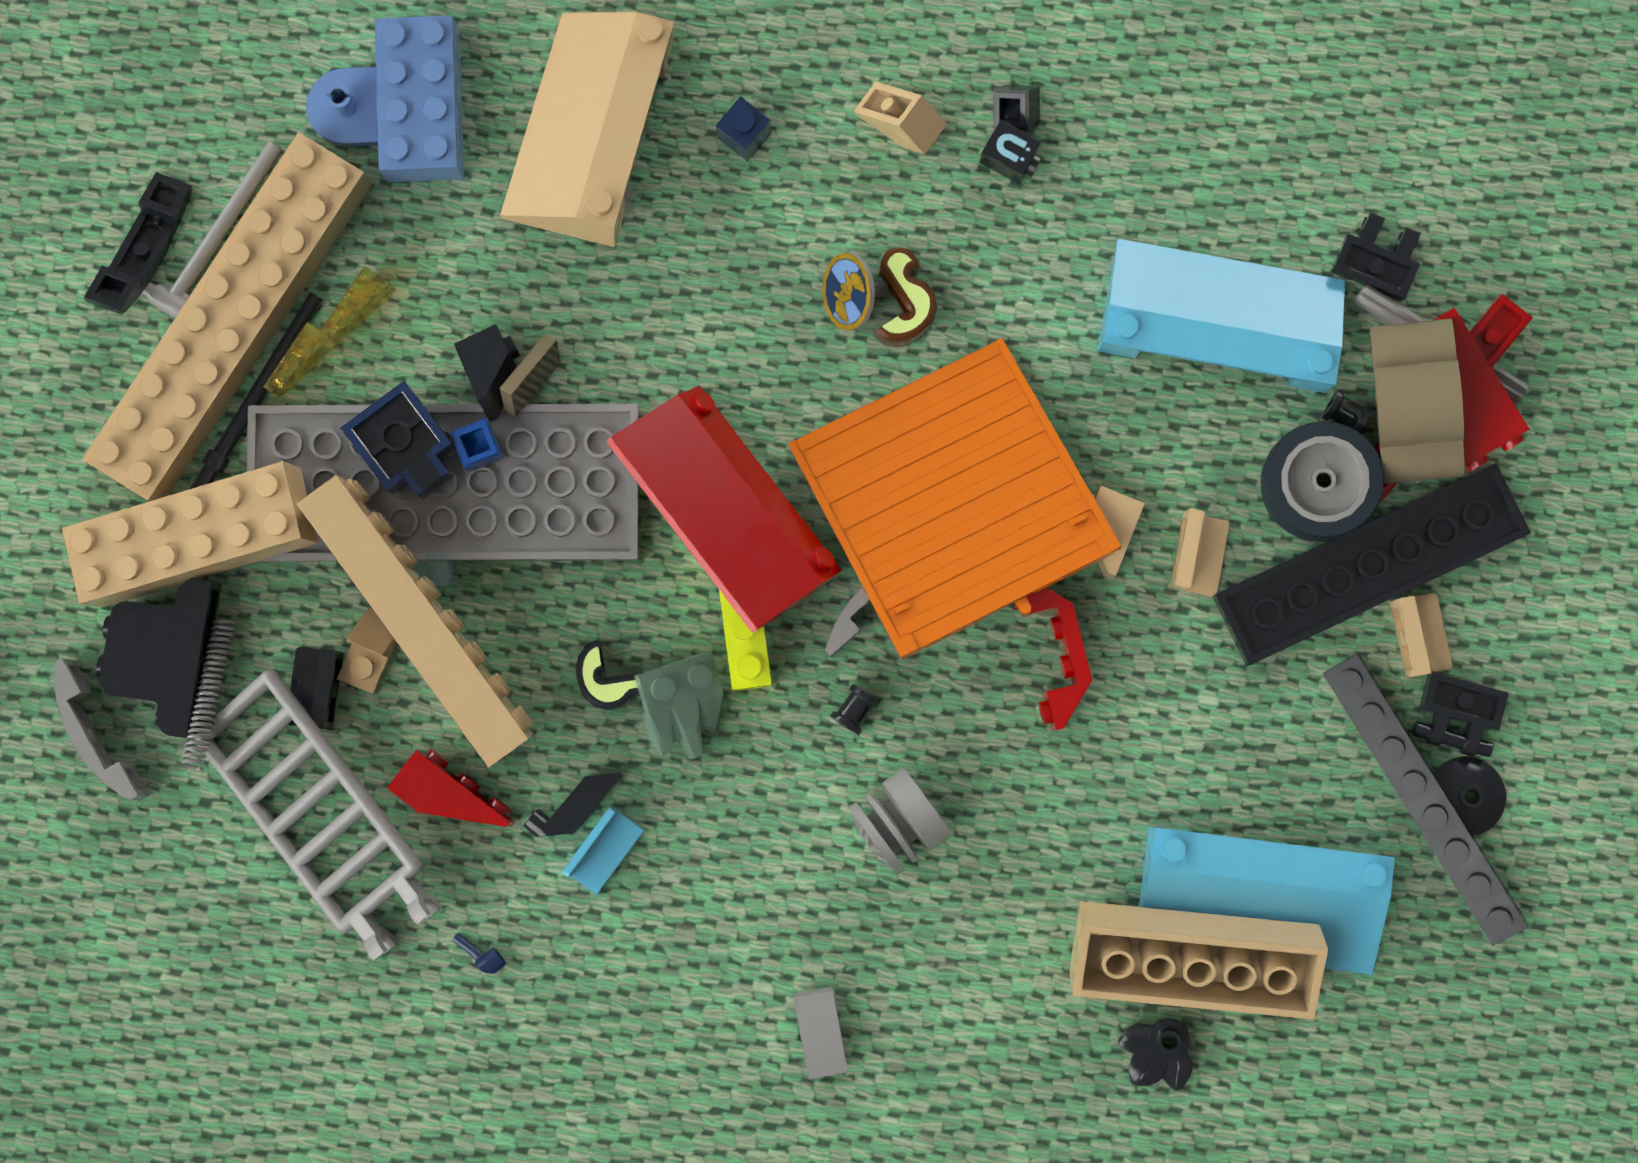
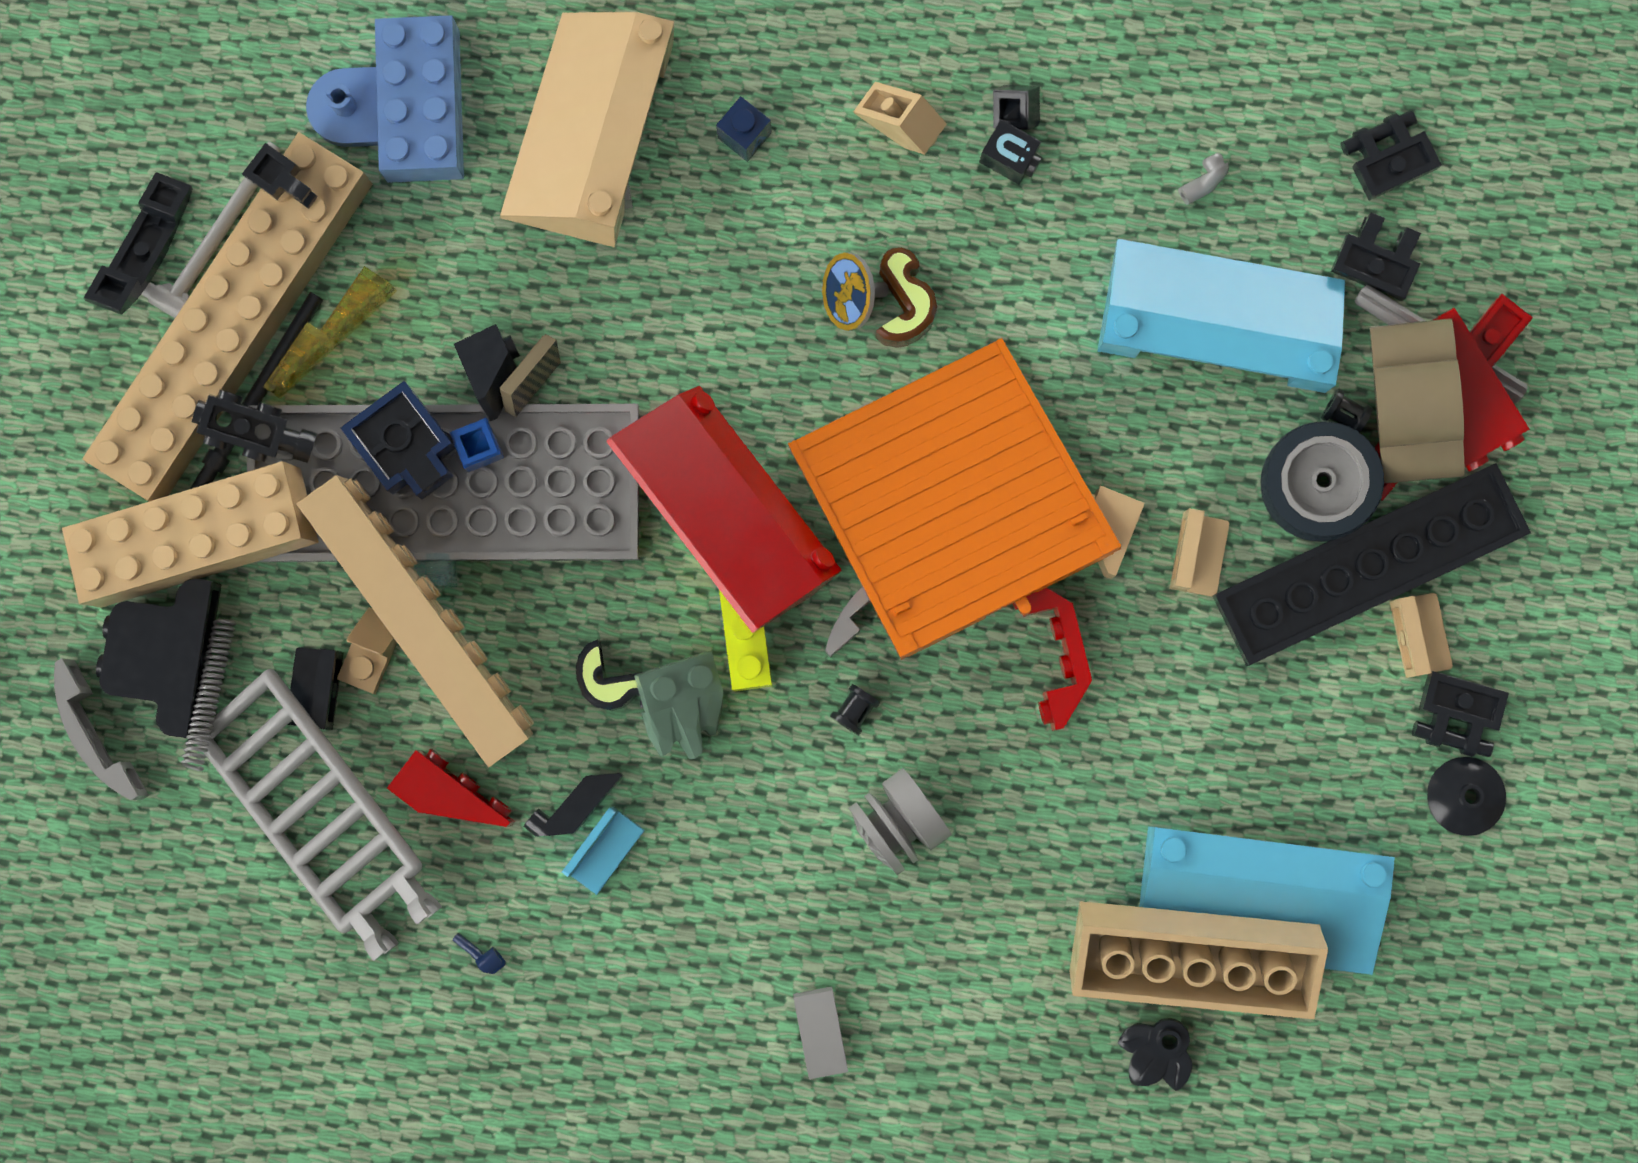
plate [1323,652,1529,946] -> none
none -> black brick [192,390,317,463]
none -> black plate [242,143,318,209]
none -> light grey arm [1178,152,1229,205]
none -> black plate [1340,110,1442,201]

